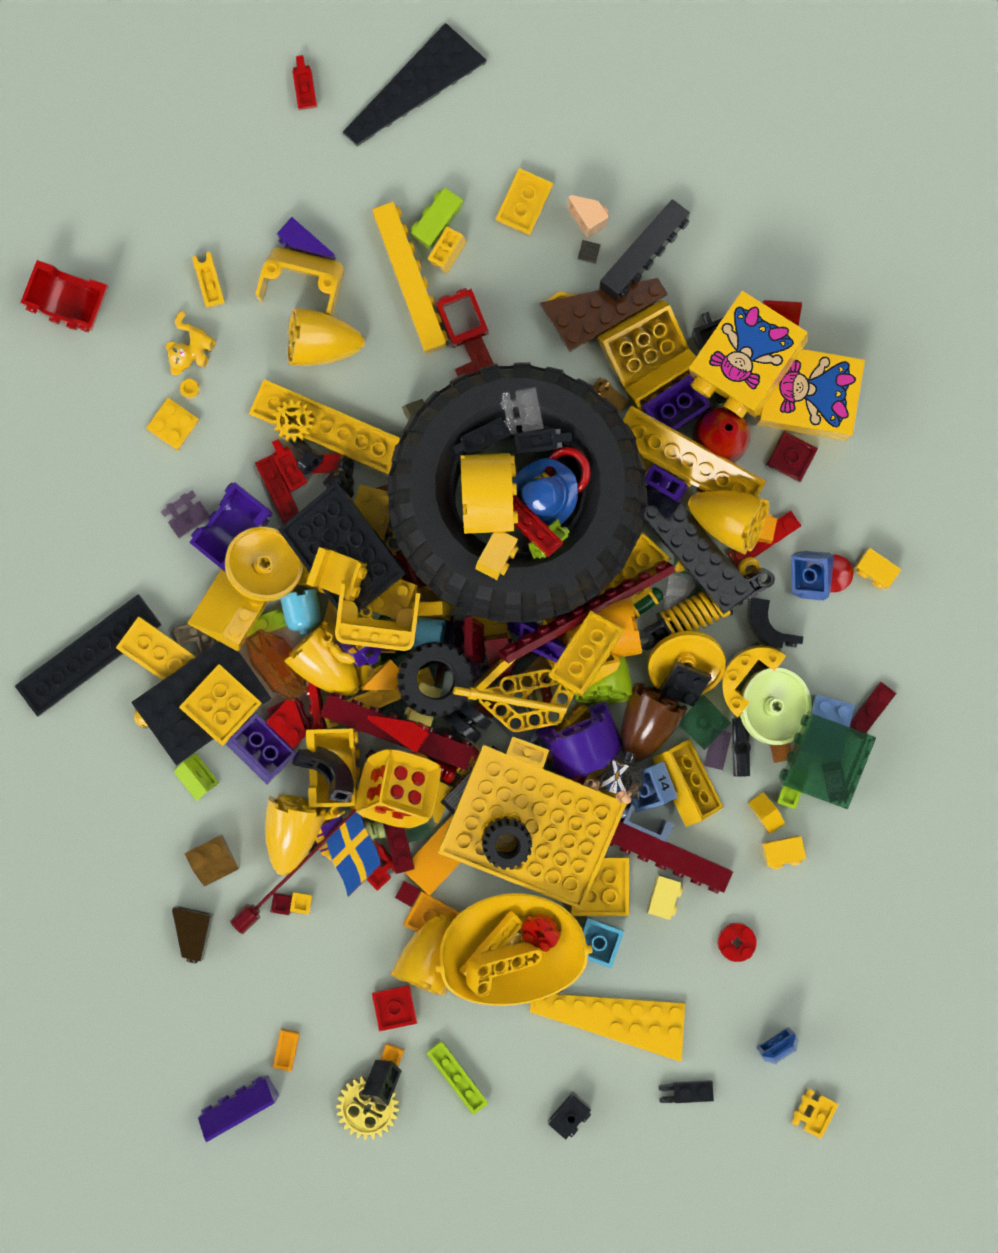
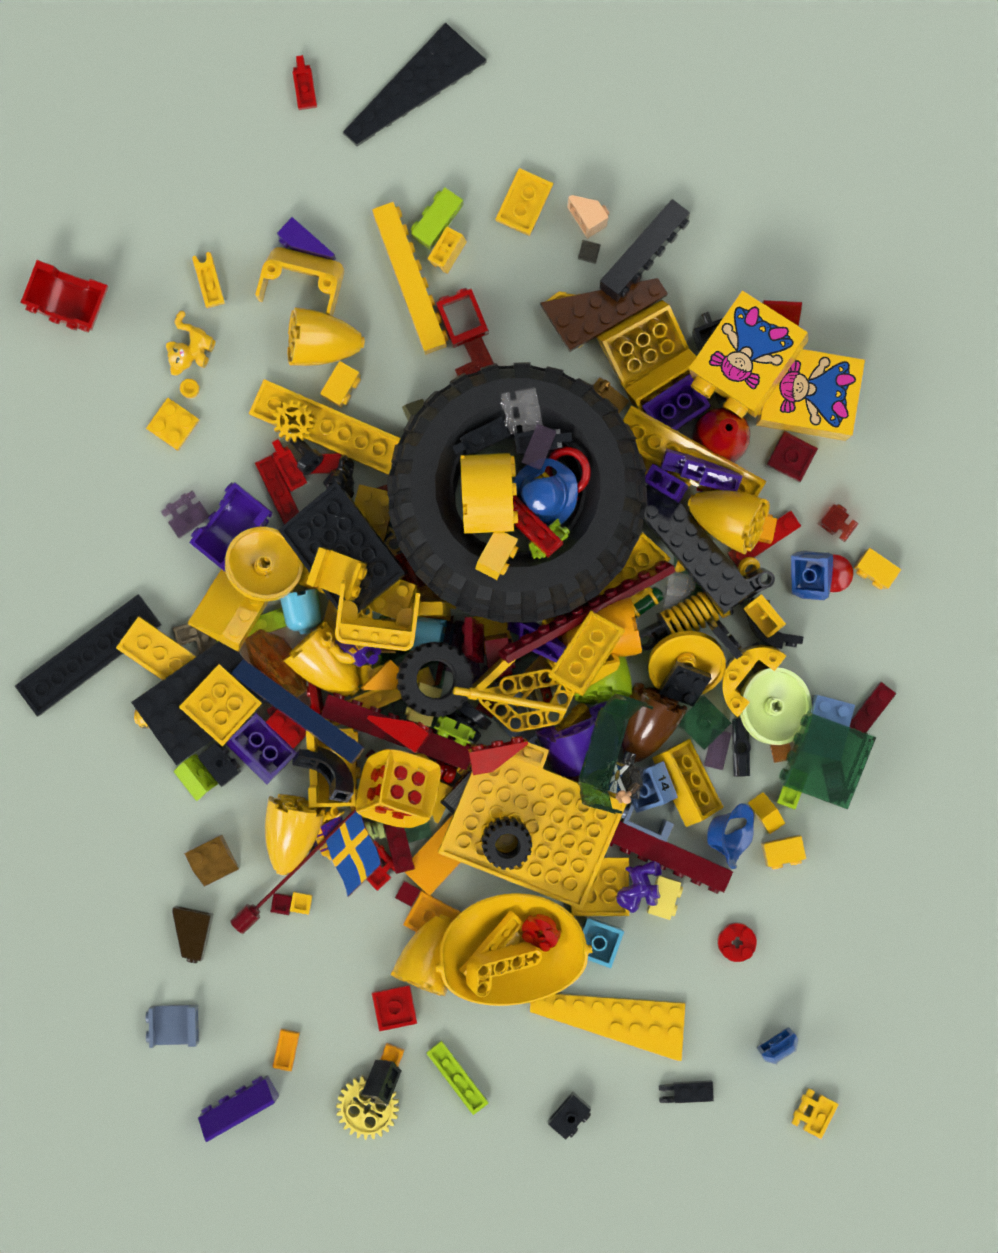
none -> sand blue panel [145,1005,199,1048]
none -> black brick [198,742,241,787]
none -> dark blue tile [231,659,364,764]
none -> yellow brick [320,361,361,408]
none -> lime hinge [434,716,476,746]
none -> red slope [468,736,528,776]
none -> clear purple tile [522,424,557,470]
none -> clear green windscreen [578,693,653,814]
none -> dark purple animal [616,861,662,913]
none -> dark purple slope [660,449,743,491]
none -> black plate [706,618,743,659]
none -> blue piece [707,803,754,869]
none -> yellow hinge [743,594,786,638]
none -> clear red brick [817,504,858,542]

